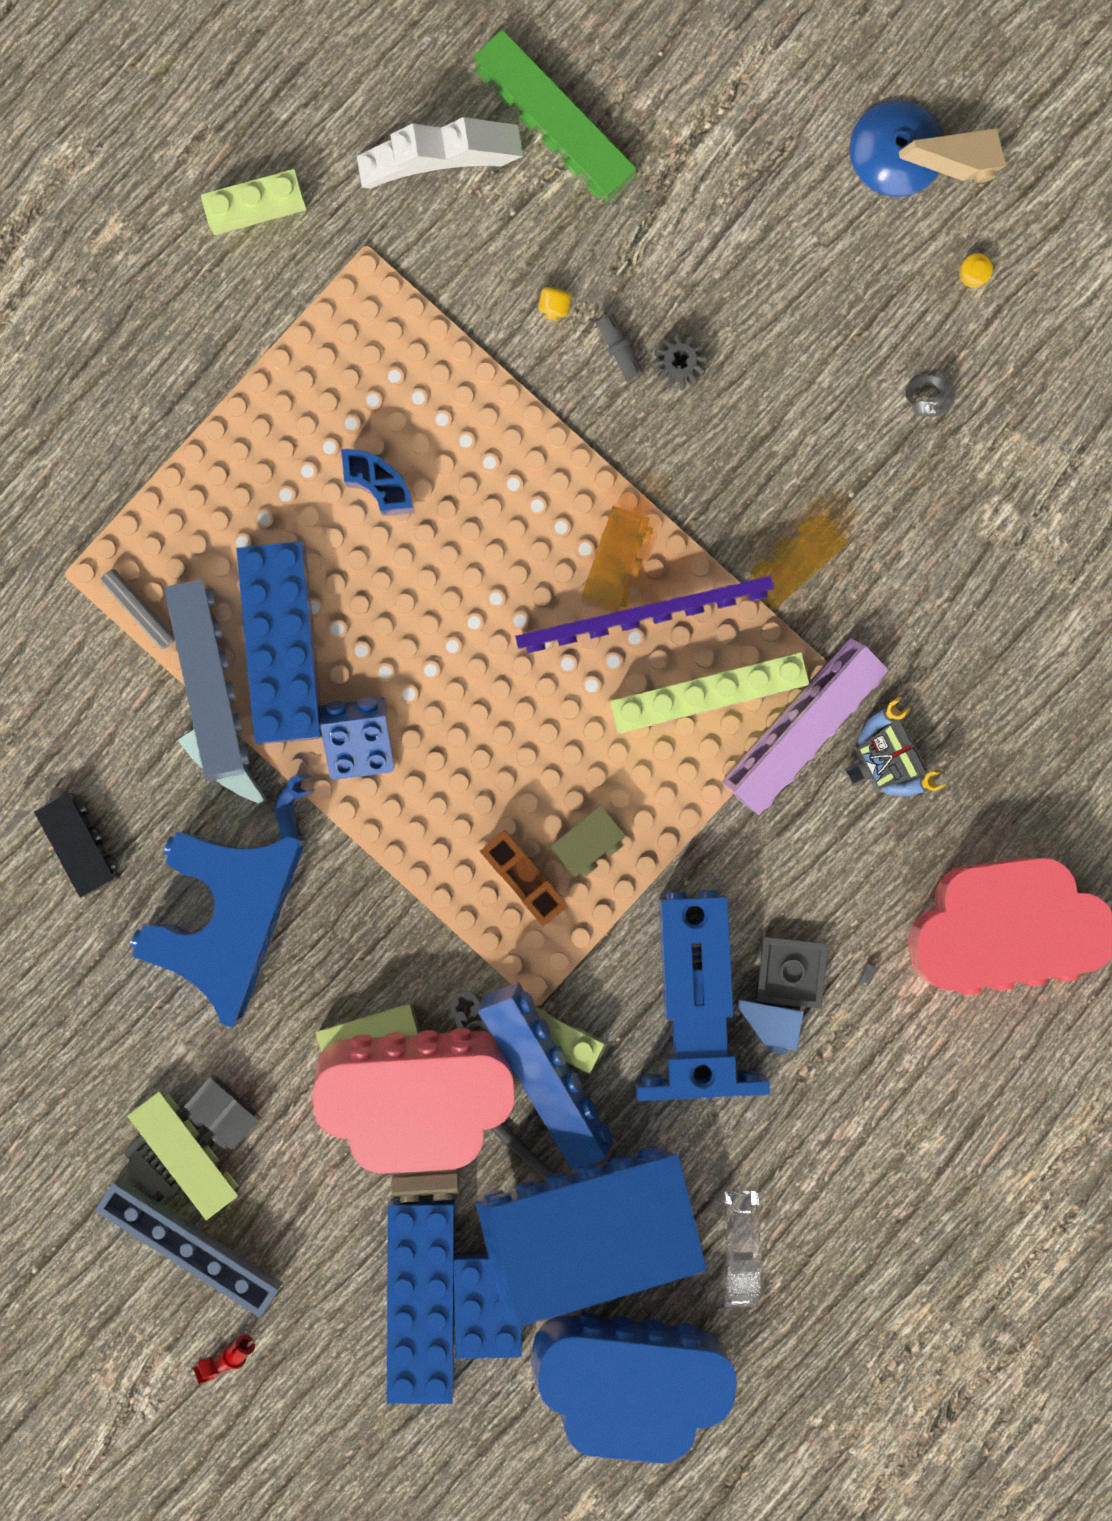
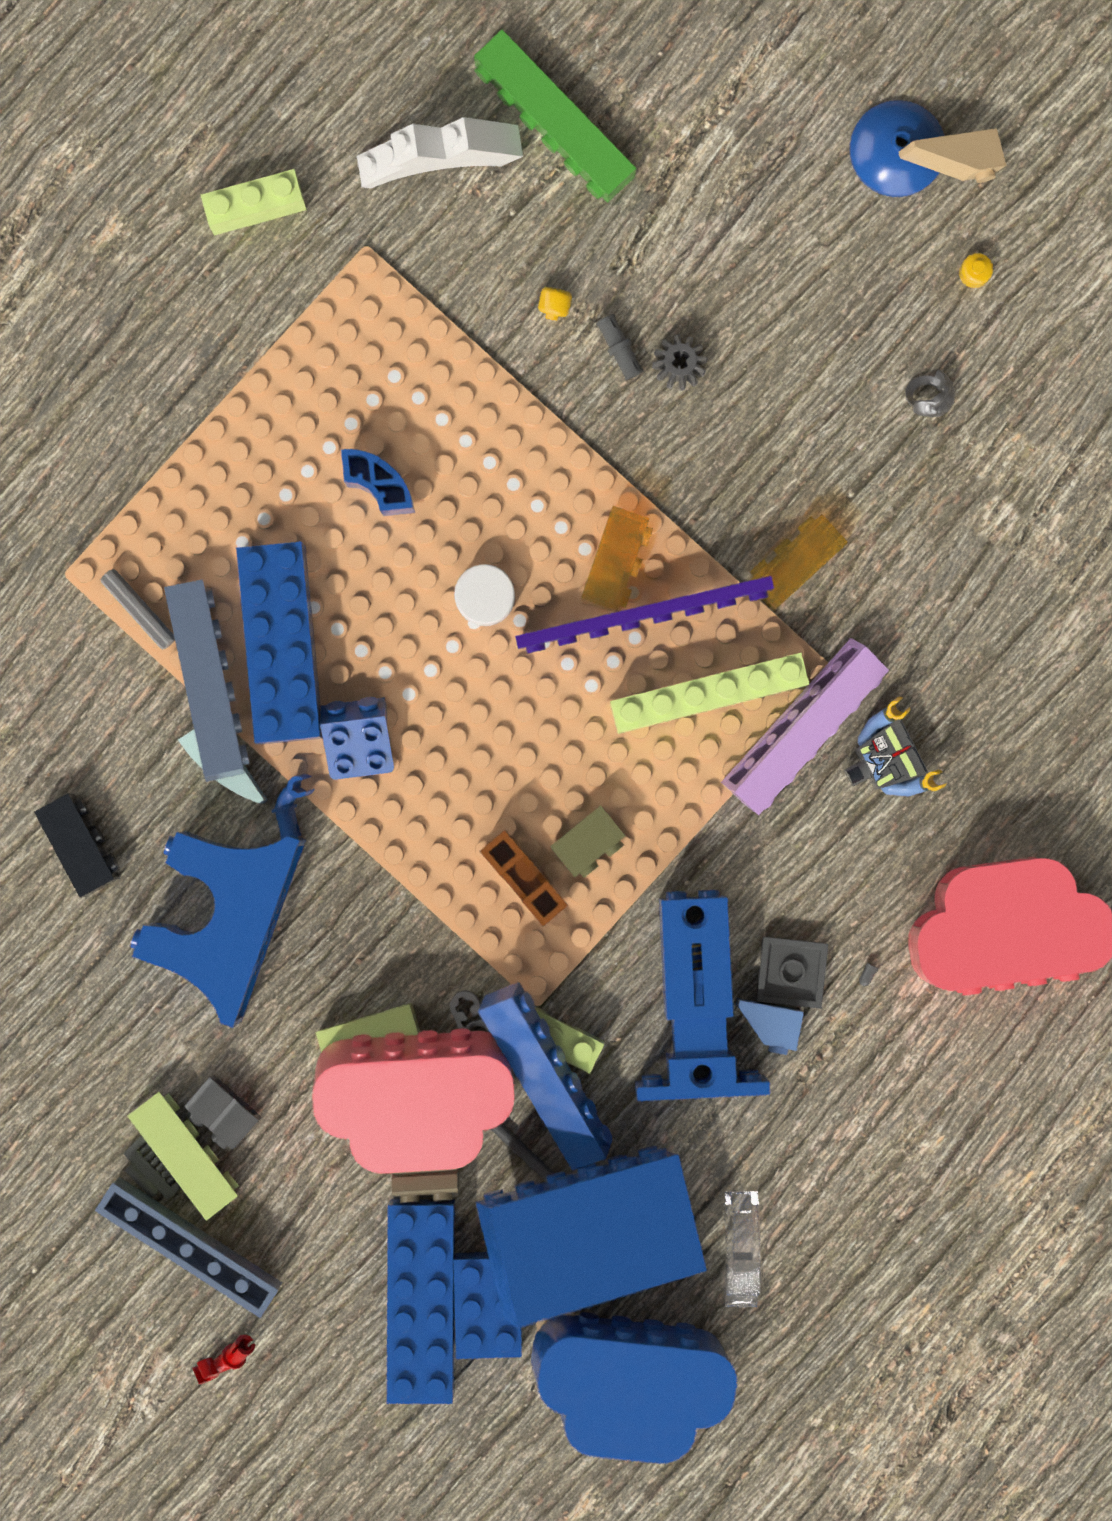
none -> white head [454,564,515,626]

